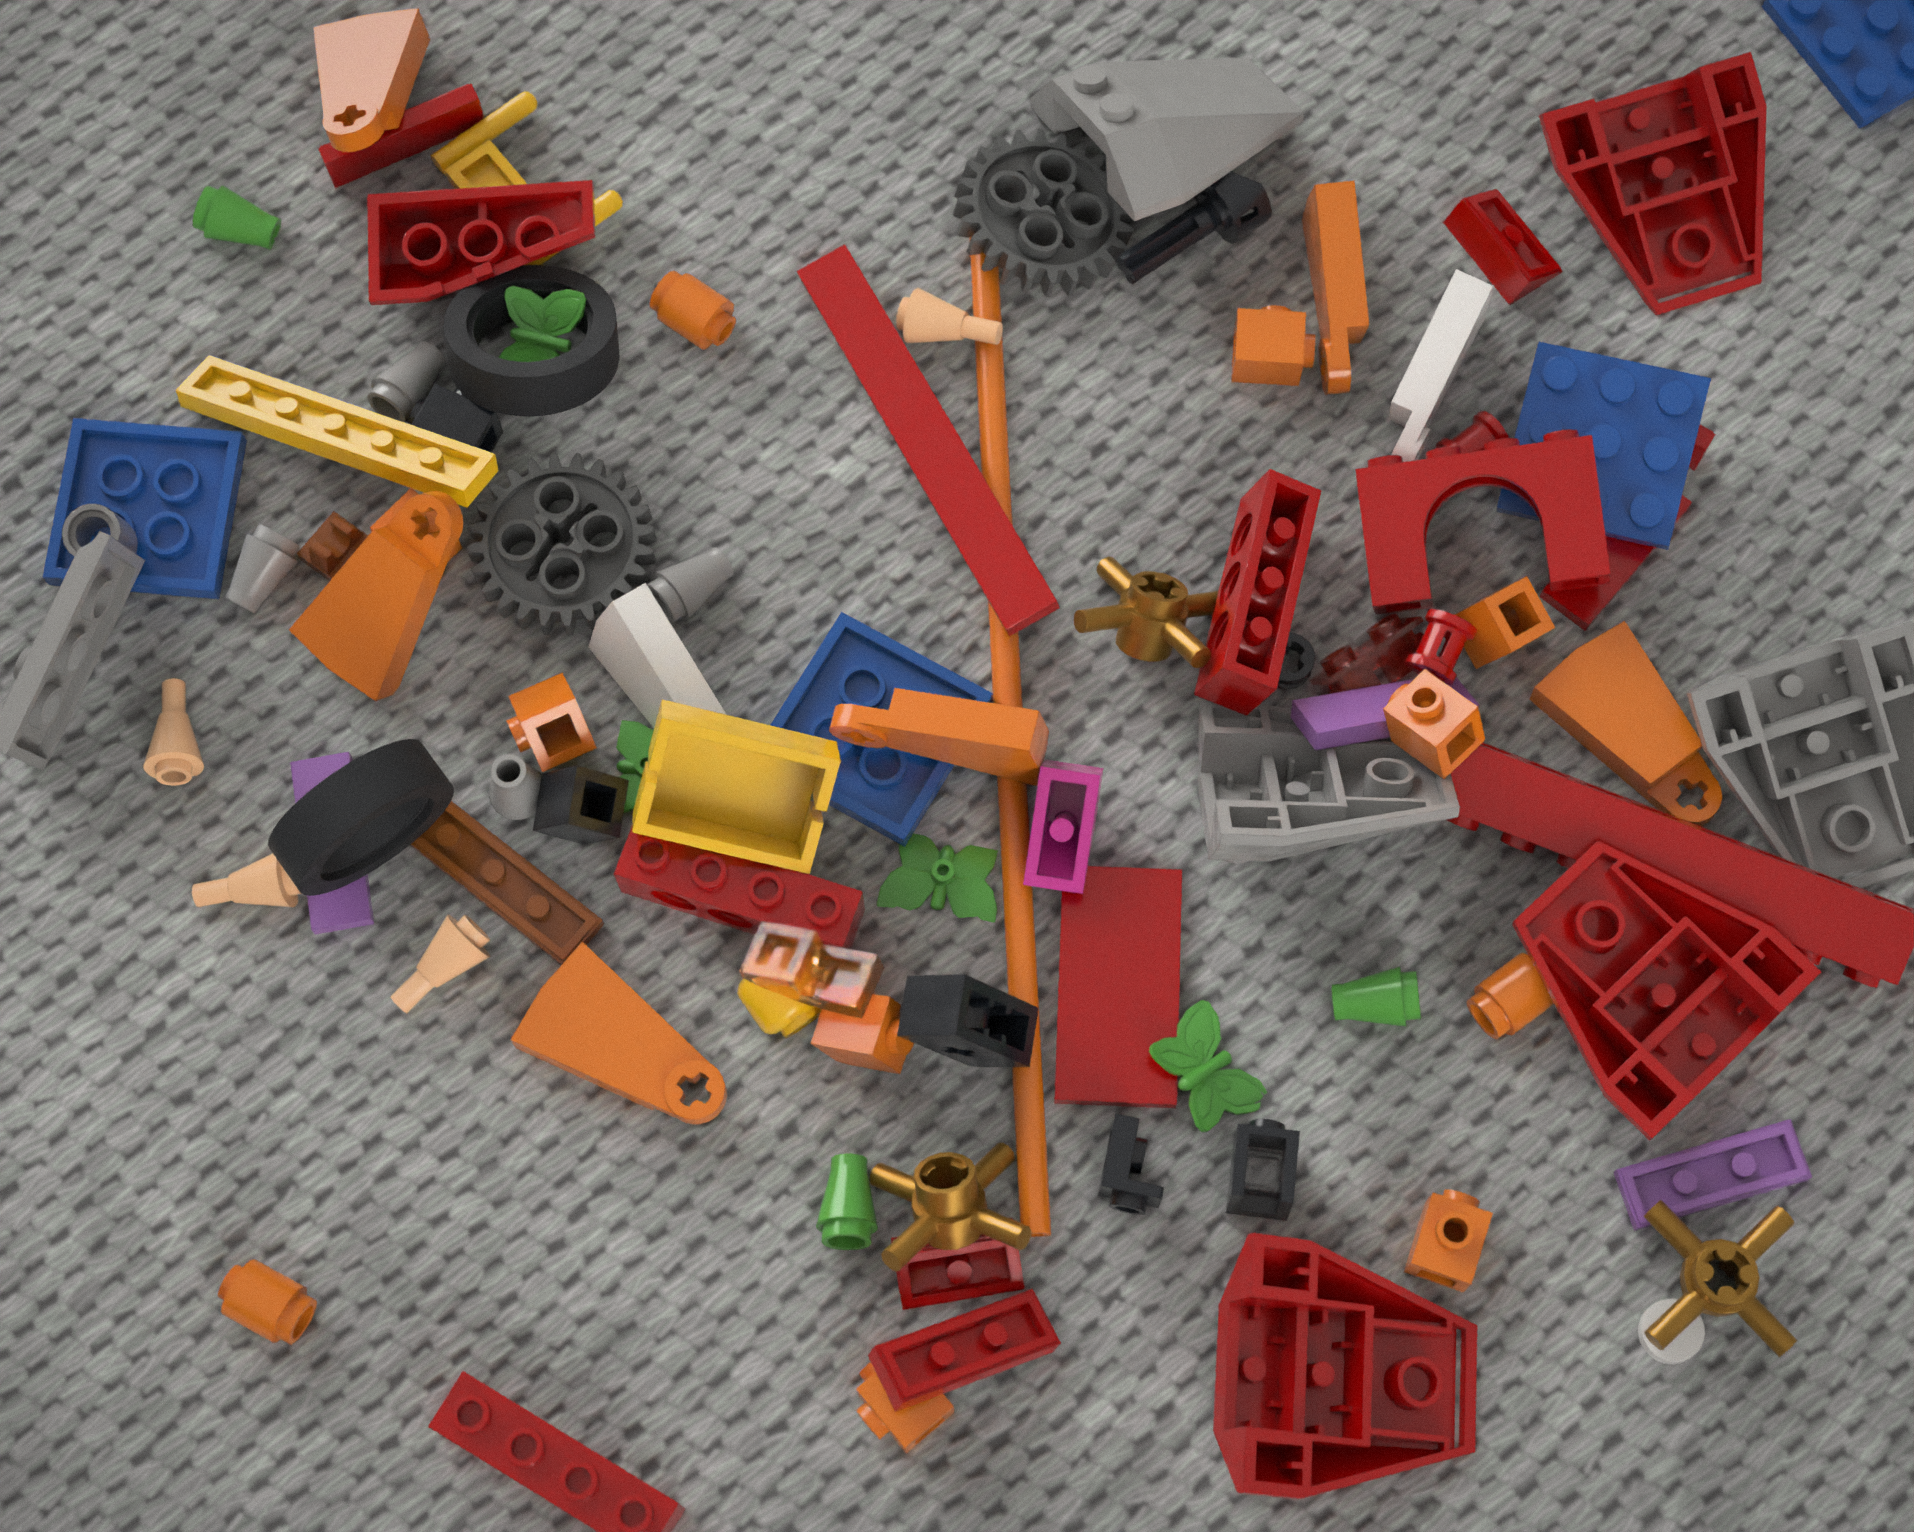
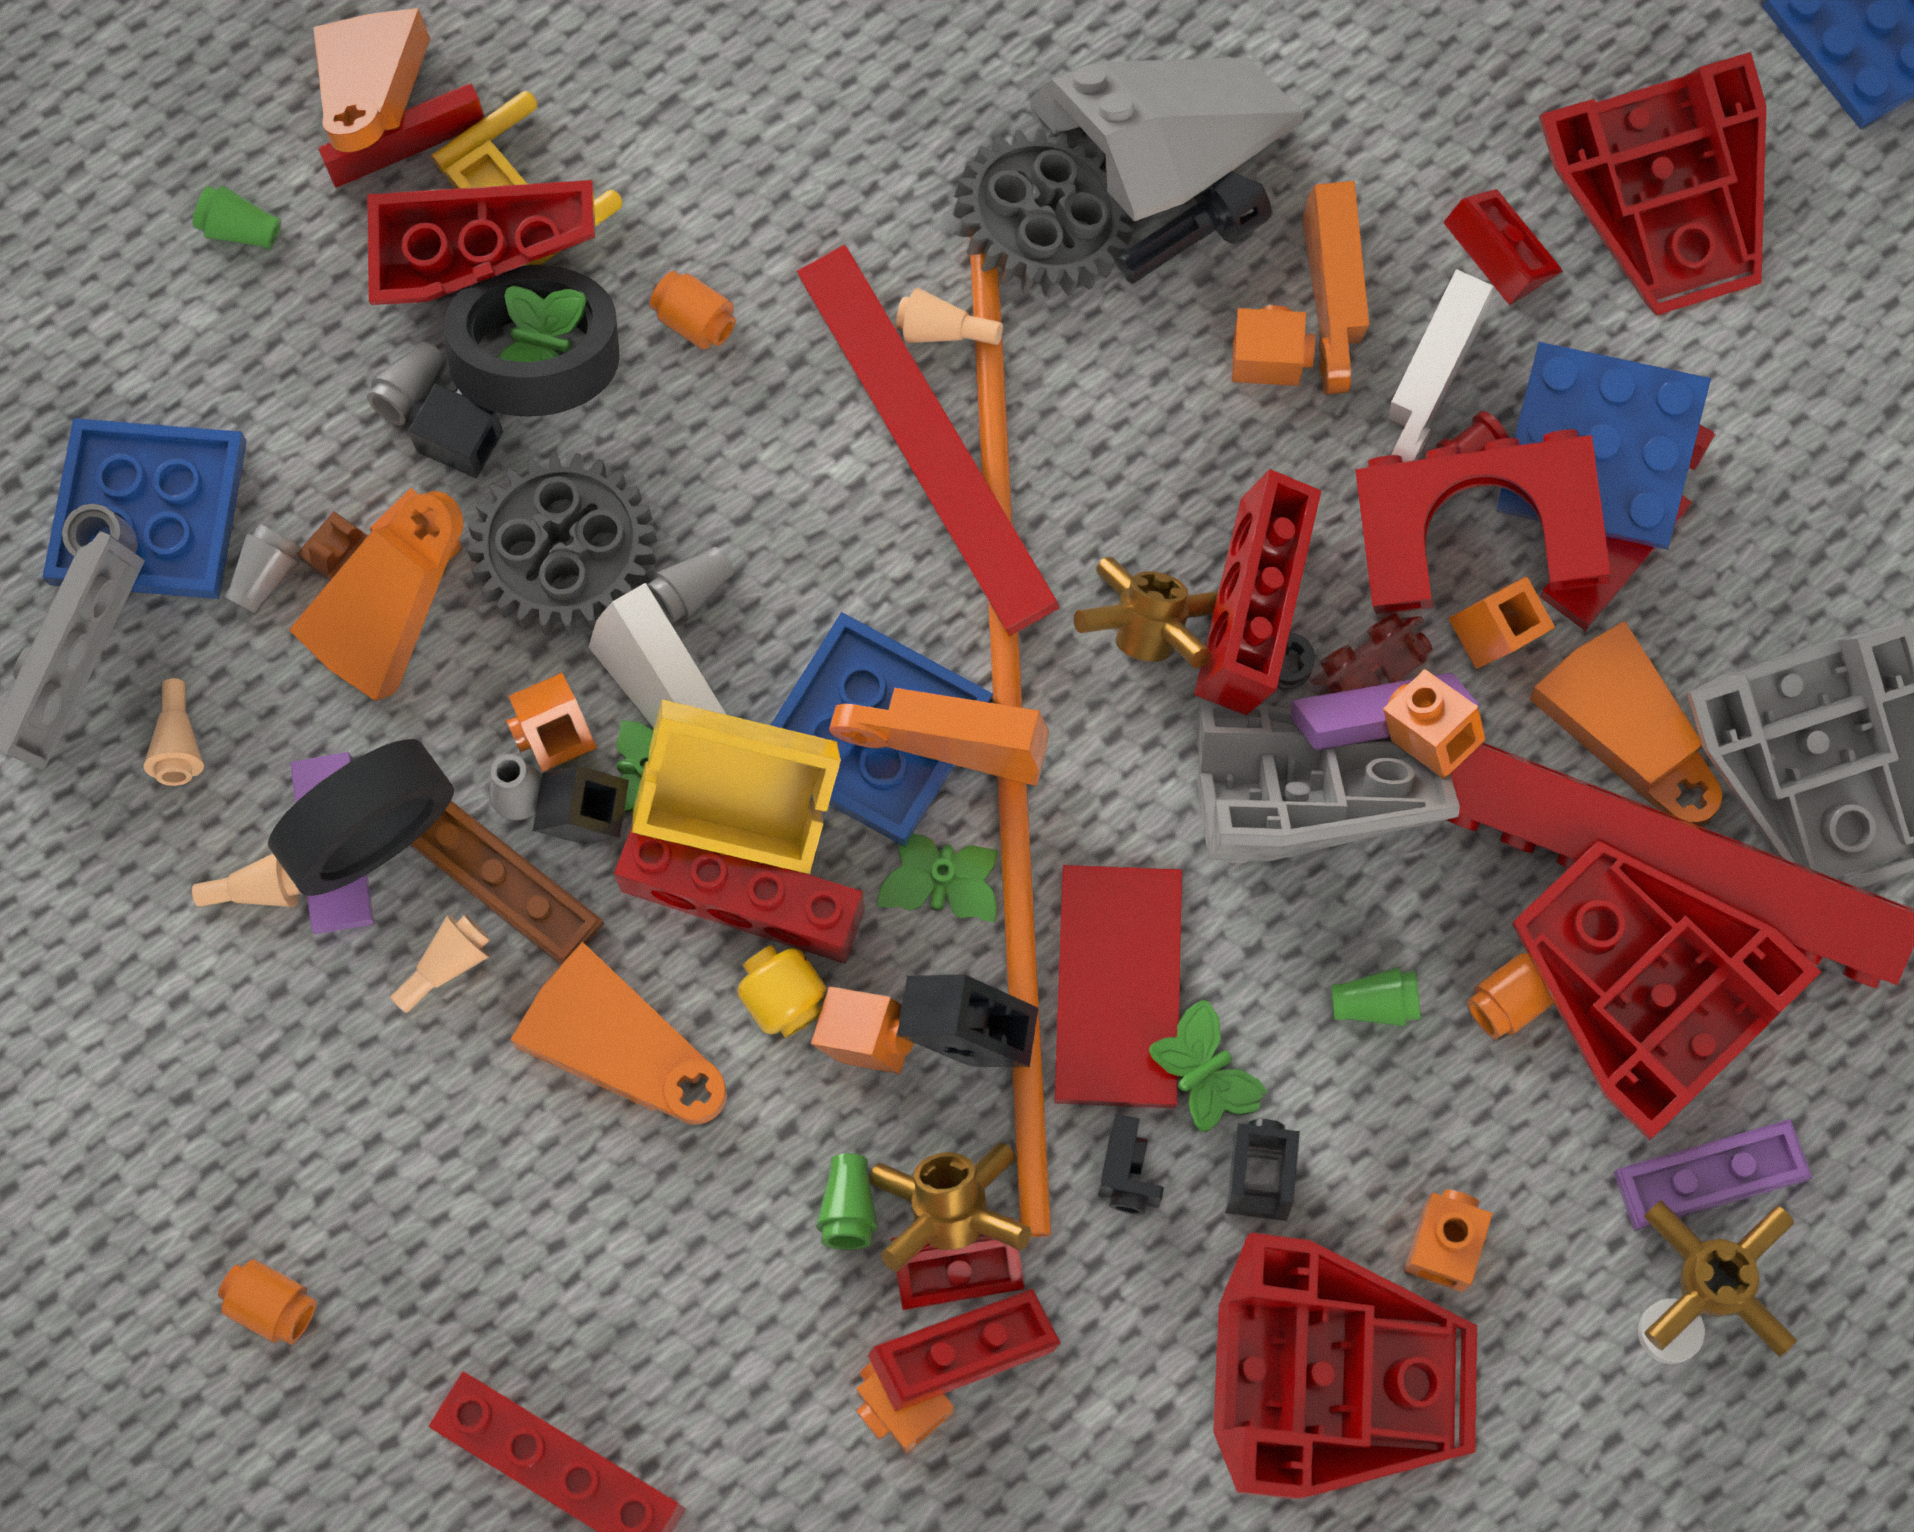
yellow plate [176,355,499,508] -> none
clear orange slope [739,921,884,1019] -> none
dark pink slope [1023,759,1104,894] -> none
red bush [1405,609,1477,685] -> none

